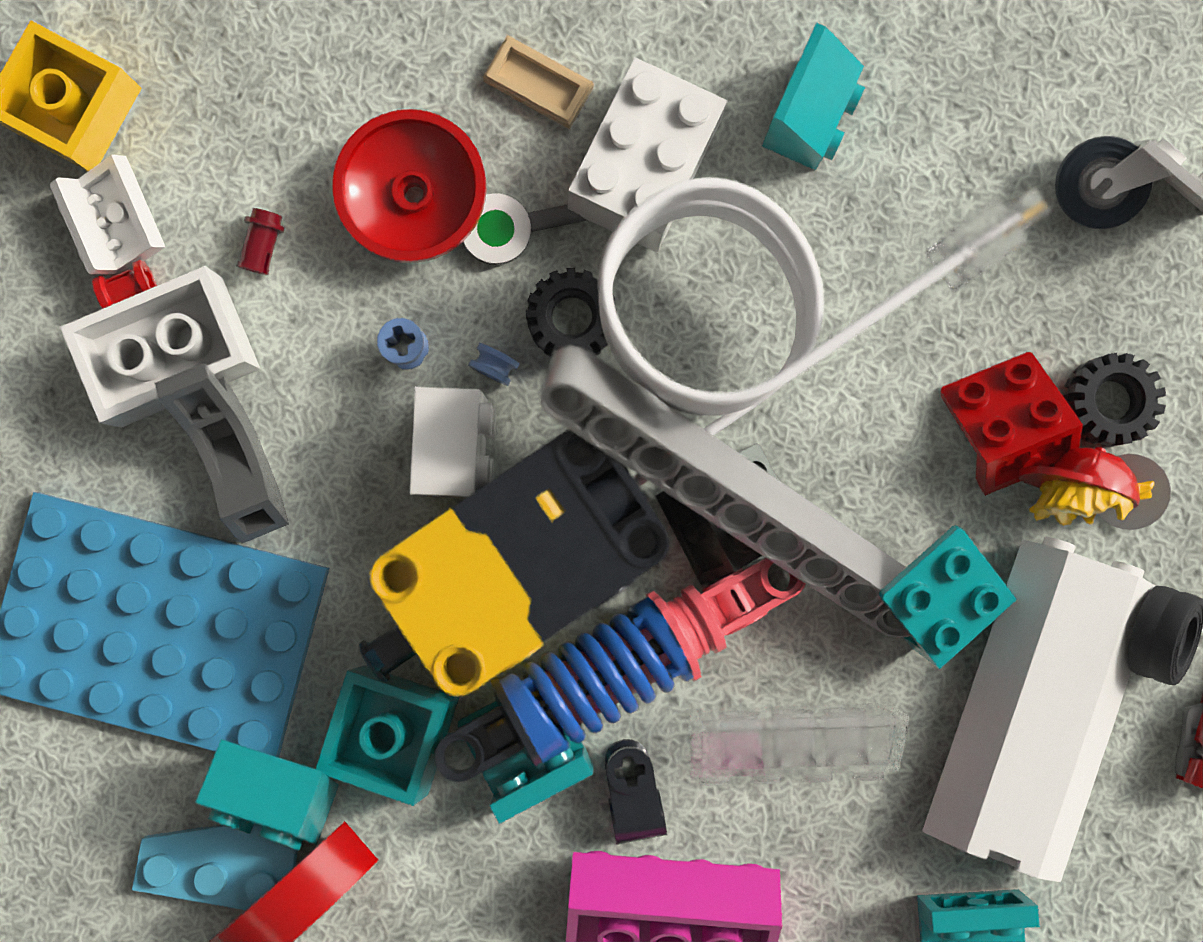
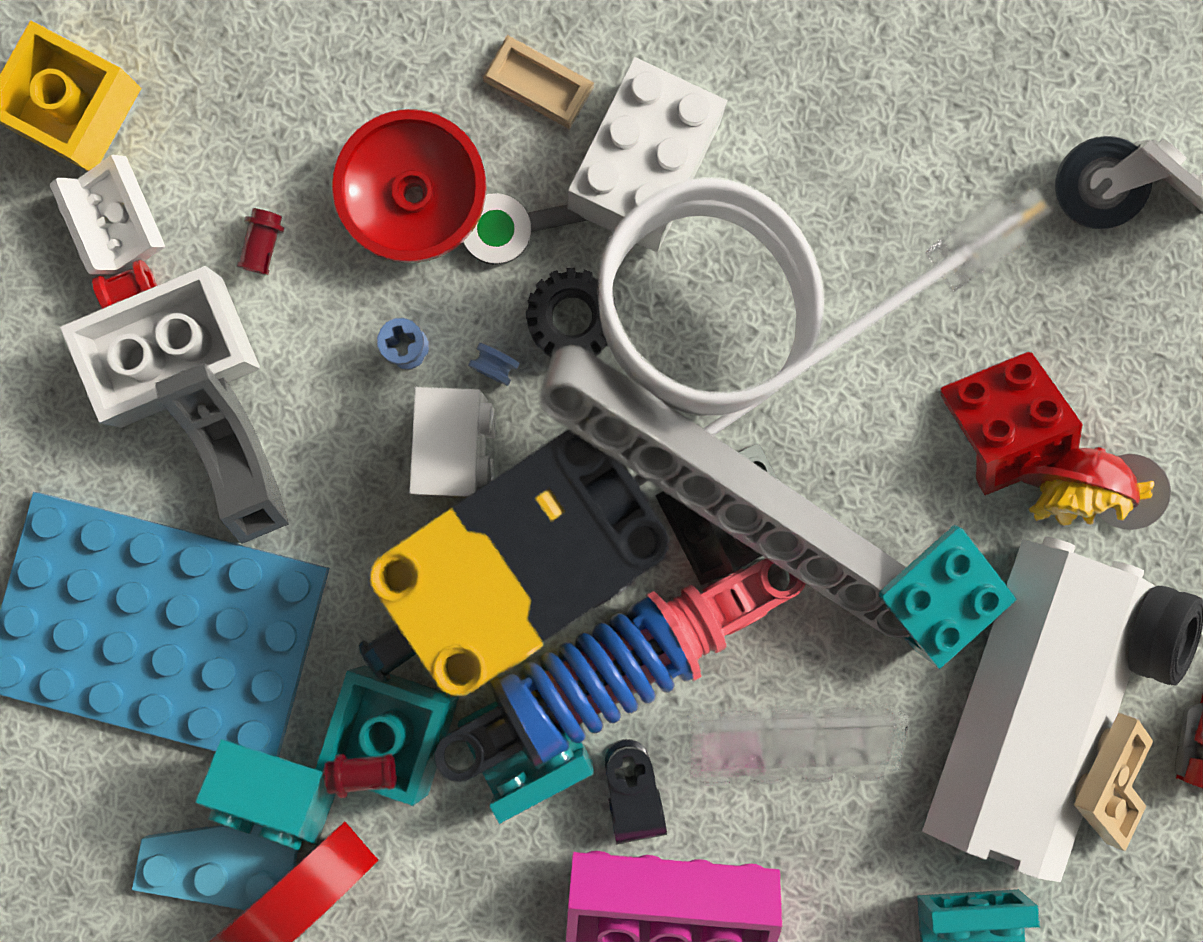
teal slope [761,22,865,171] -> none
black tyre [1063,353,1166,447] -> none
none -> dark red pin [324,753,396,798]
none -> tan plate [1074,712,1153,851]

